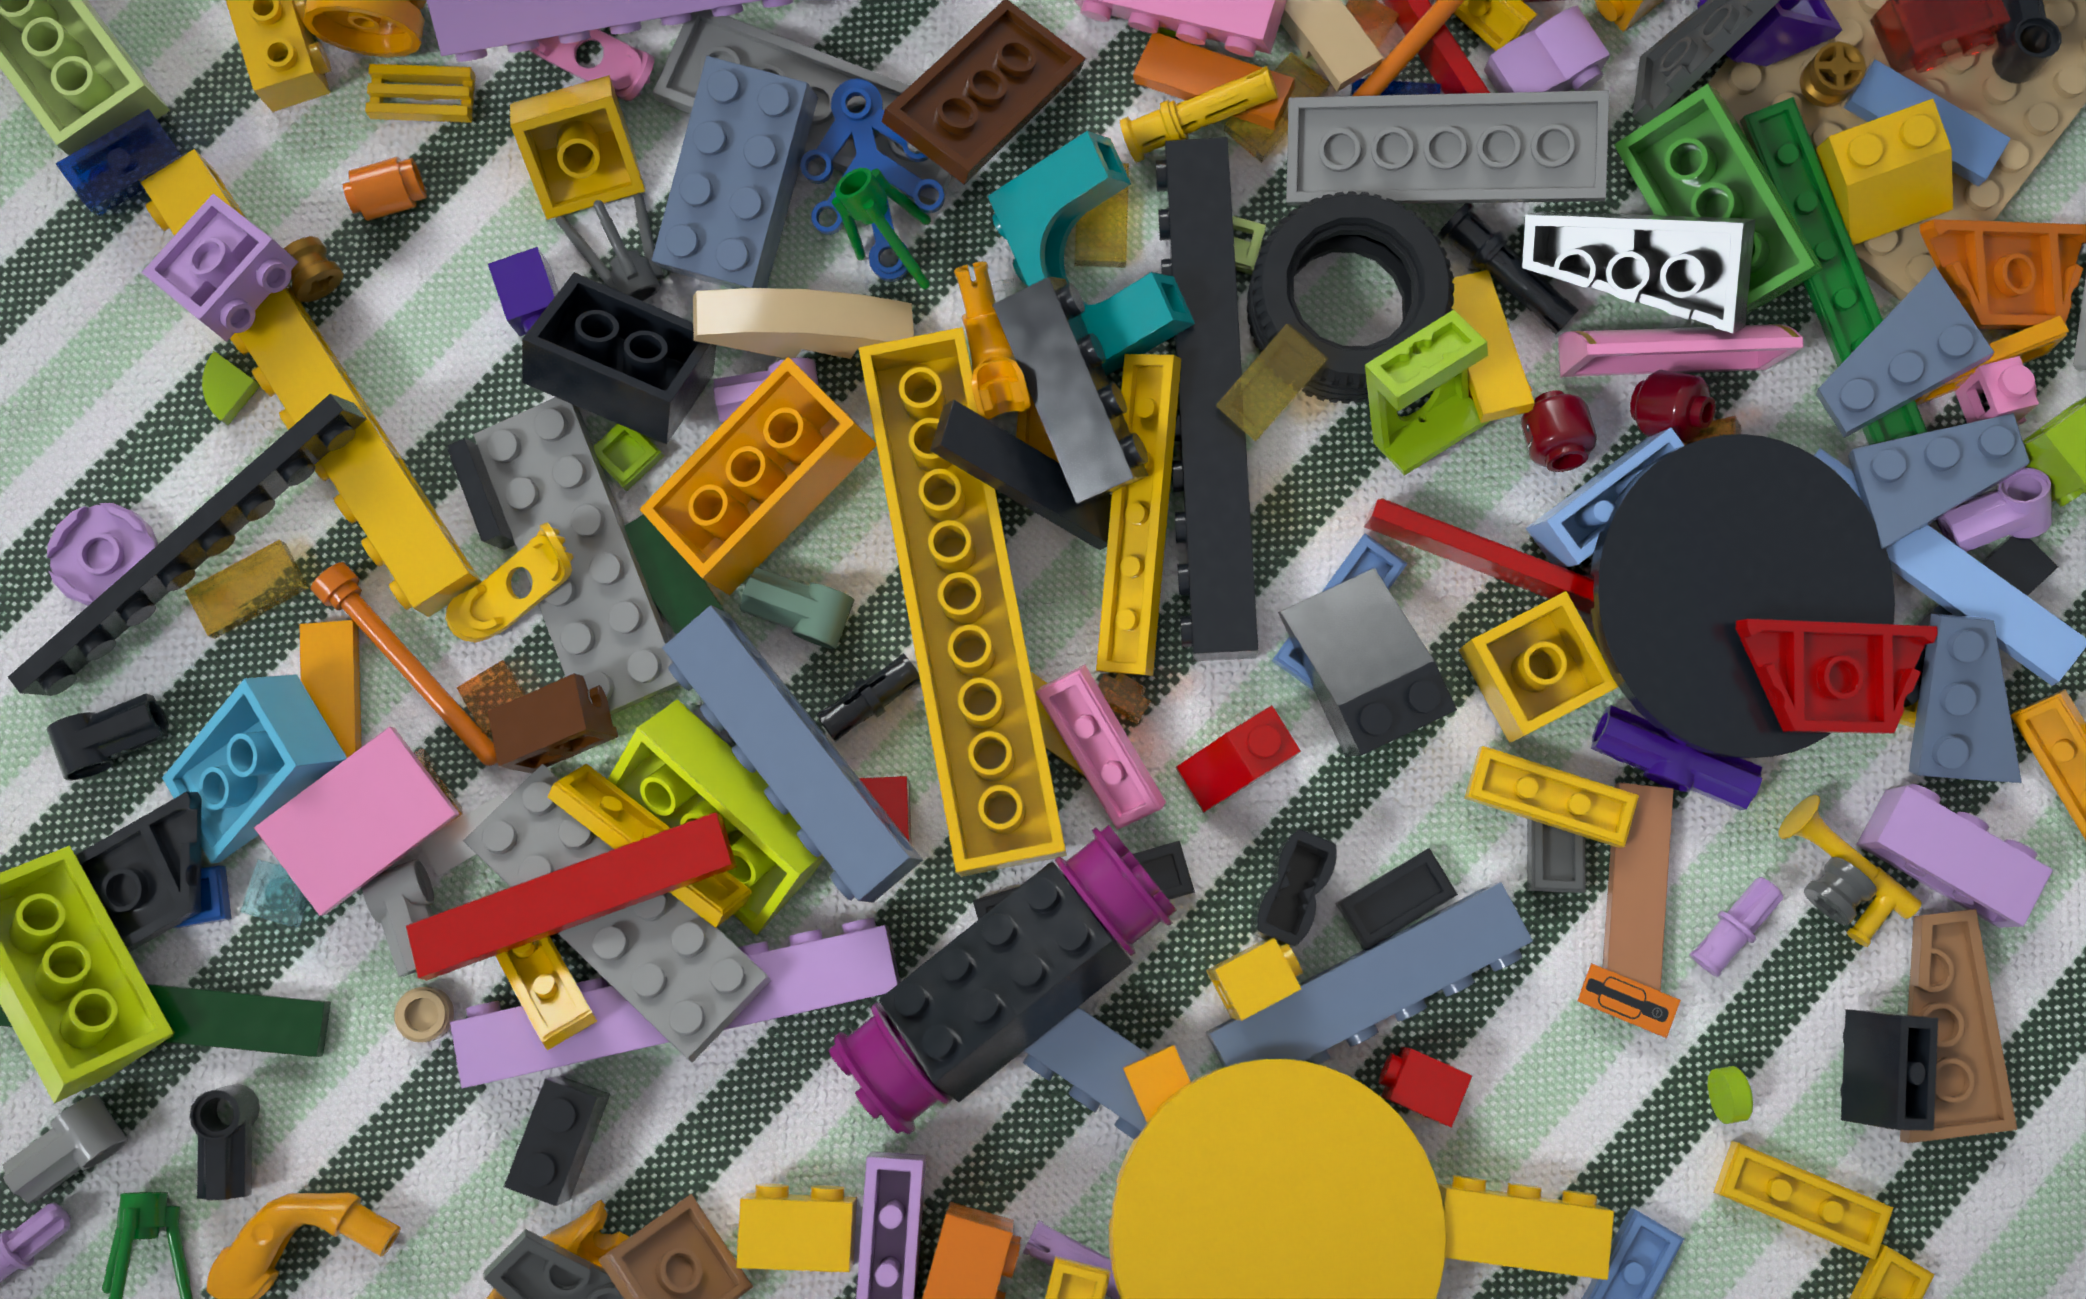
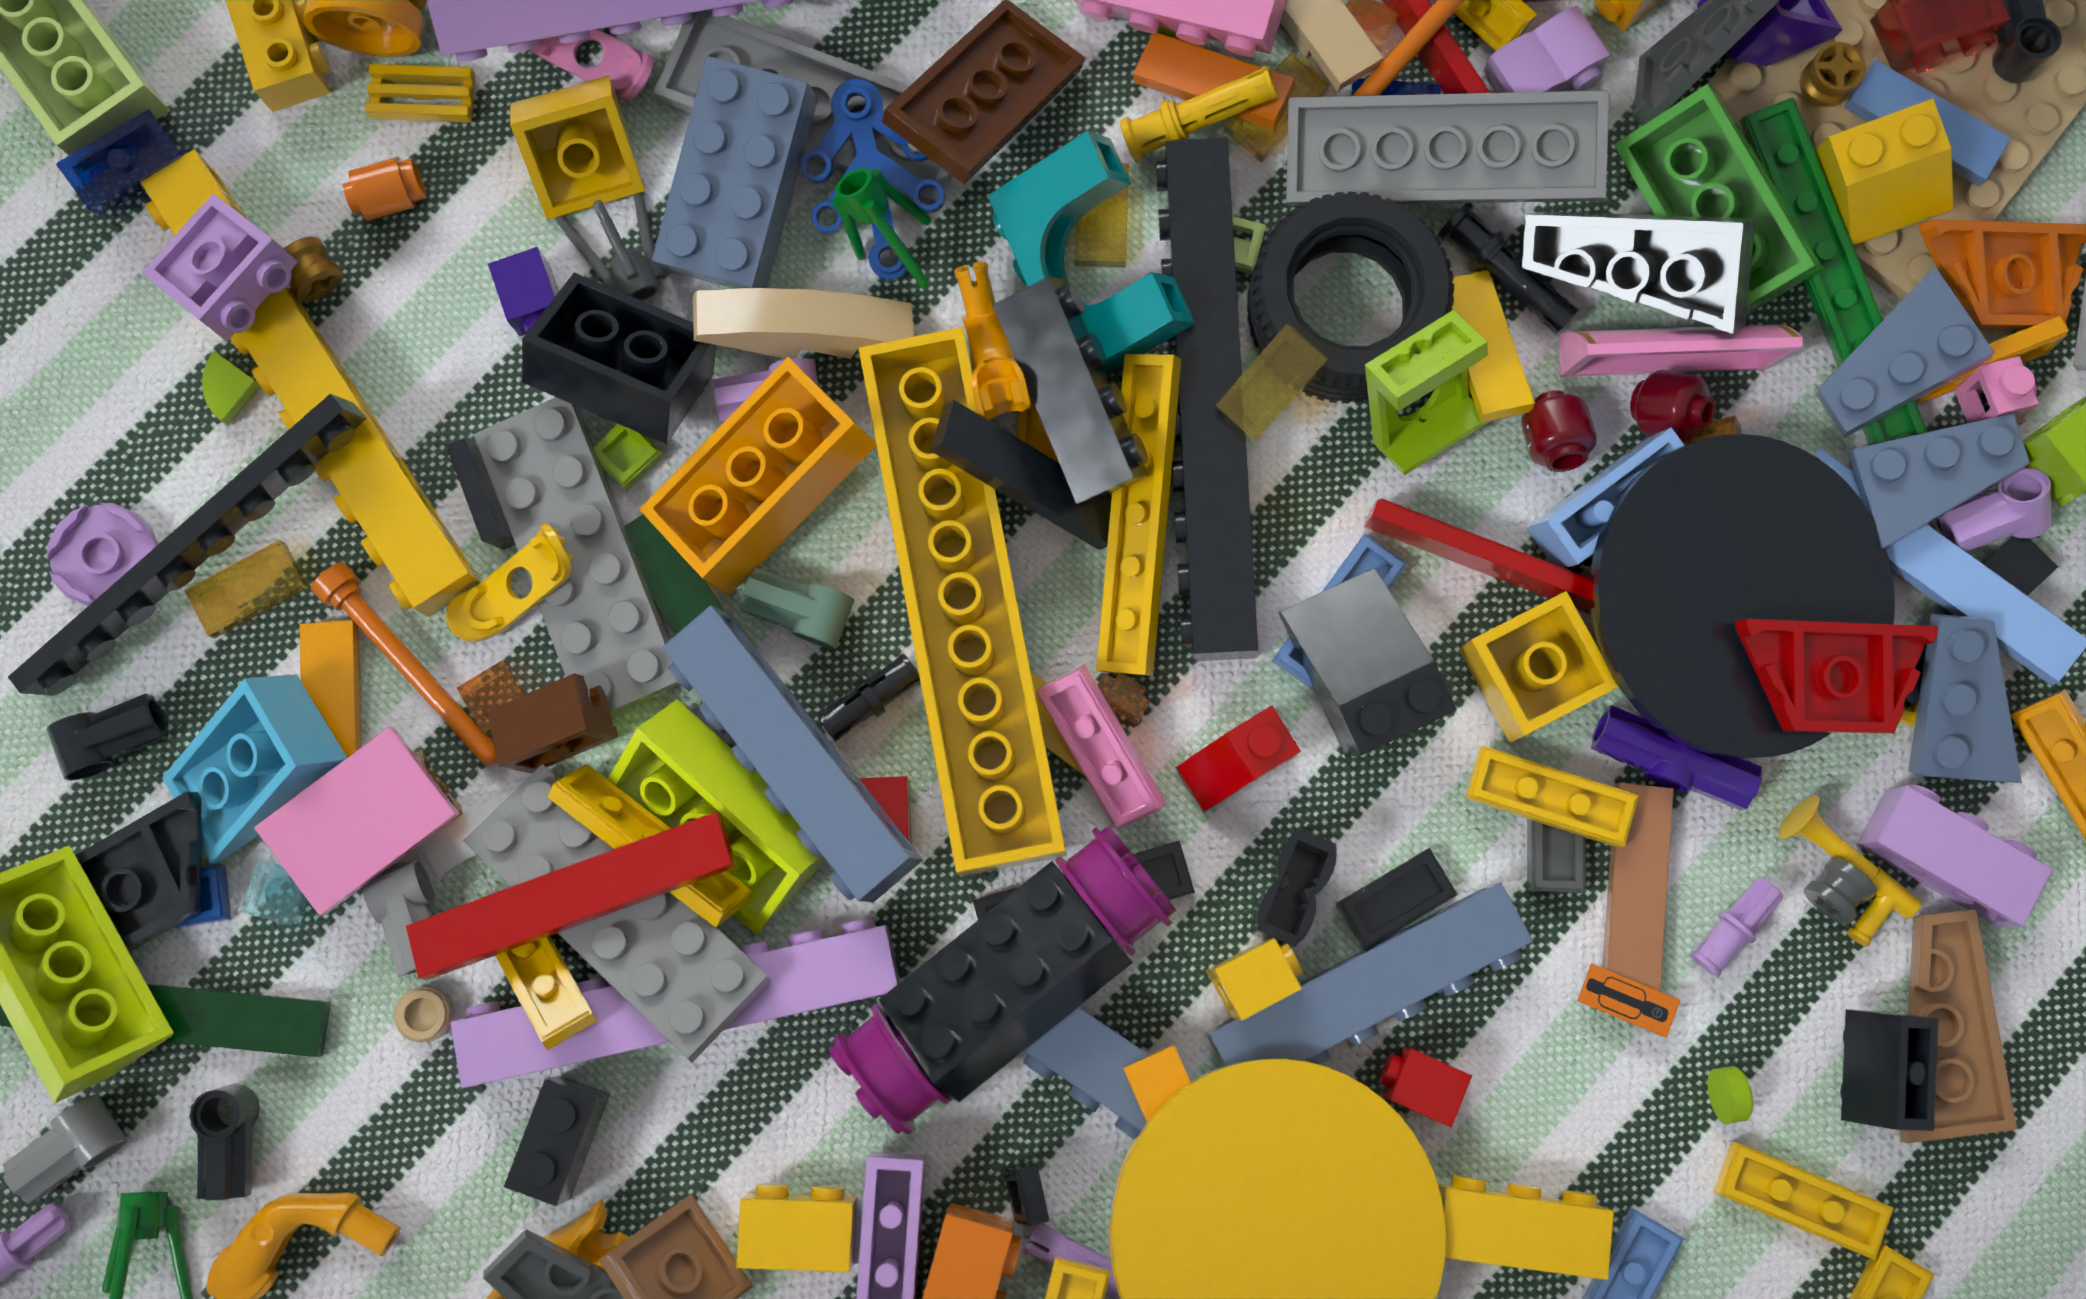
none -> black tile [1004,1164,1050,1226]

